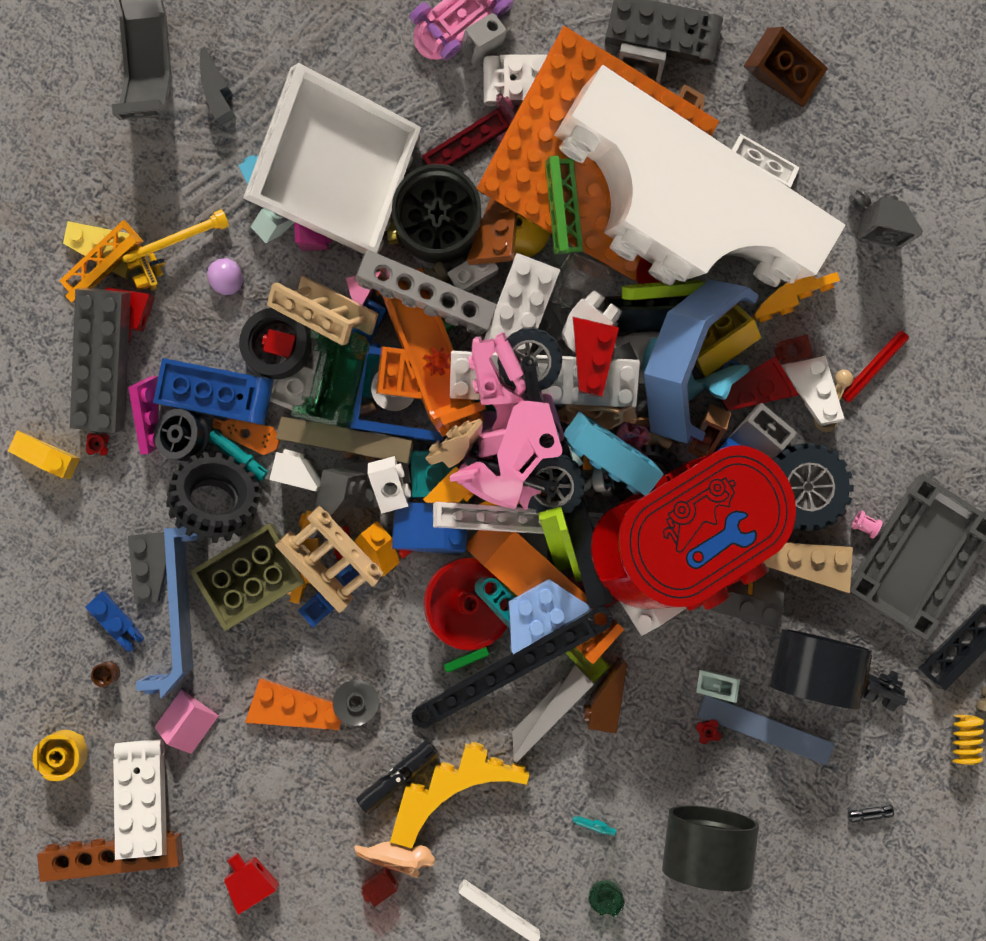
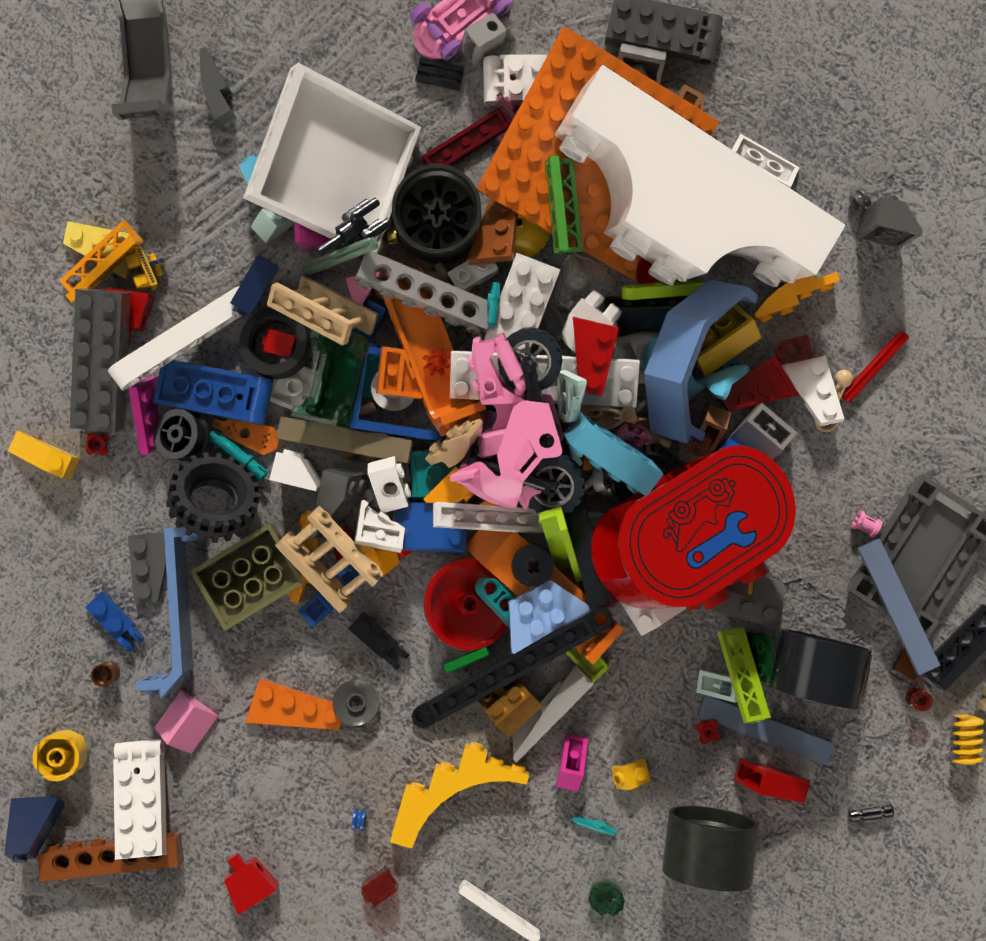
yellow piece [122,209,229,263] -> none
lavender hair [207,258,244,295] -> none
light nougat animal [354,842,435,878] -> none
black piece [356,739,440,815] -> none
reddish brown slope [582,657,628,734] -> none
reddish brown slope [743,27,828,107] -> none
tan wedge [764,542,853,594] -> none
black wheel [772,443,854,531] -> none
black hips [863,671,908,712] -> none
none -> dark blue slope [4,796,65,863]
none -> white beam [108,286,242,391]
none -> dark blue slope [230,255,279,317]
none -> sand green axle [302,237,378,275]
none -> black plant [317,197,392,257]
none -> black hinge [348,611,410,670]
none -> blue bush [351,809,366,832]
none -> white wing [354,500,405,553]
none -> black tile [415,57,464,91]
none -> pearl gold slope [478,678,543,737]
none -> teal piece [487,282,500,328]
none -> black piece [511,544,554,587]
none -> dark pink slope [555,733,588,792]
none -> light aqua wing [557,370,587,422]
none -> yellow bracket [611,758,651,790]
none -> lime fence [717,627,771,724]
none -> red slope [734,758,810,803]
none -> dark green hinge [745,631,774,684]
none -> sand blue tile [857,539,940,675]
none -> reddish brown tile [892,648,917,680]
none -> clear red bush [905,687,933,711]

